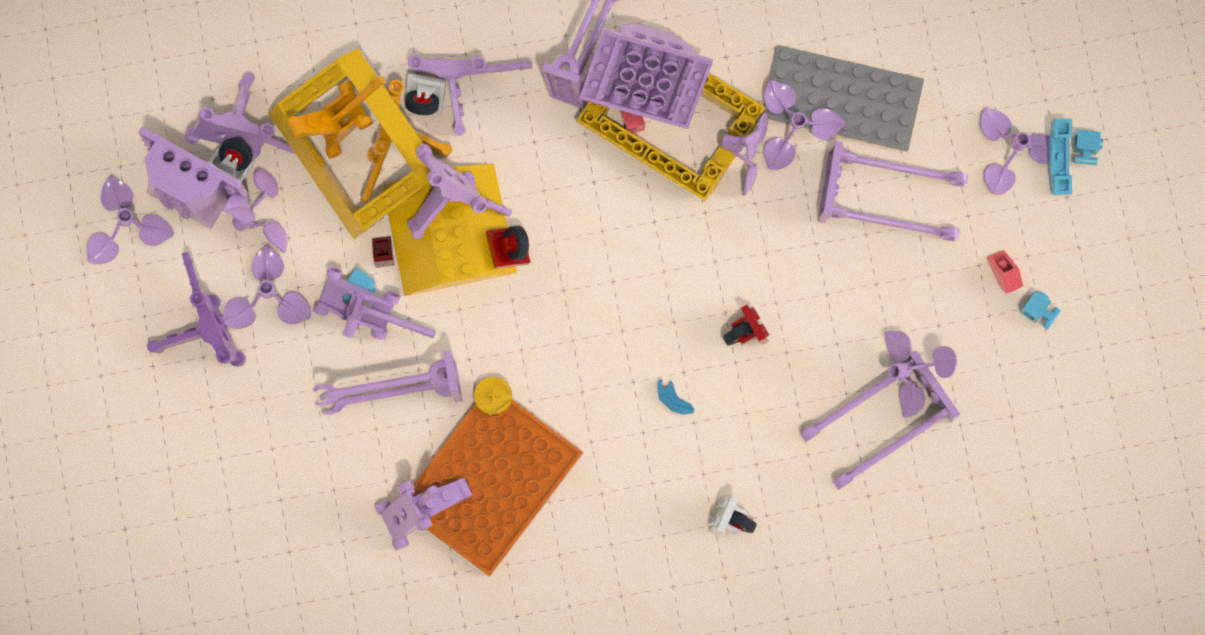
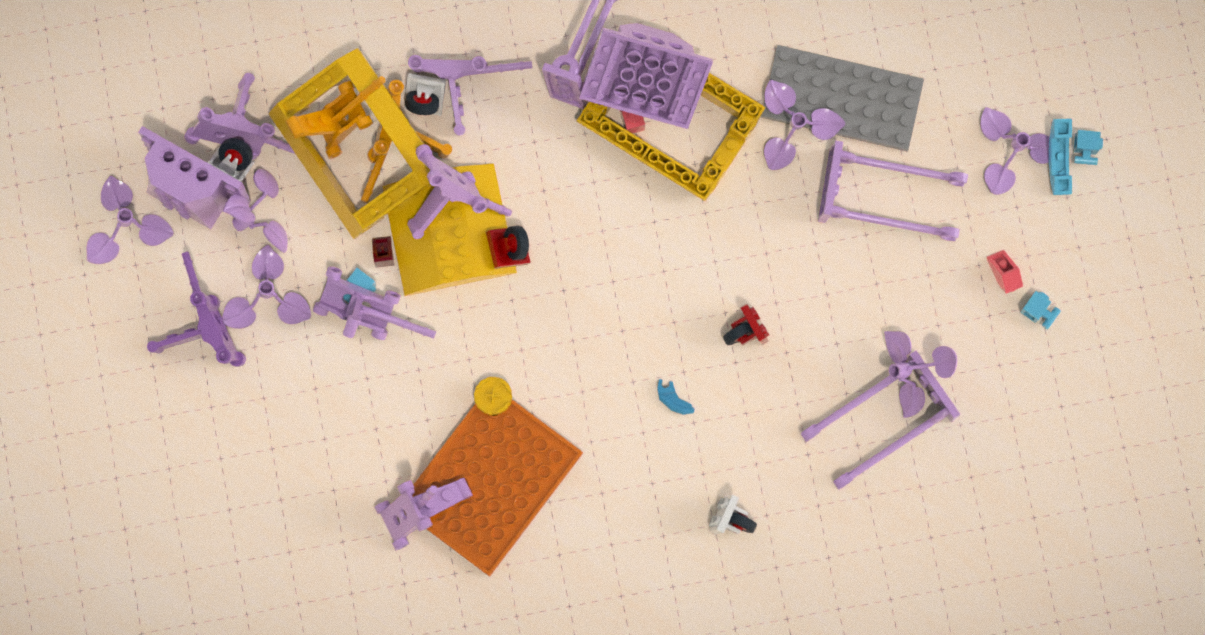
lavender piece [313,351,463,415] -> none
lavender plant [722,111,768,196] -> none

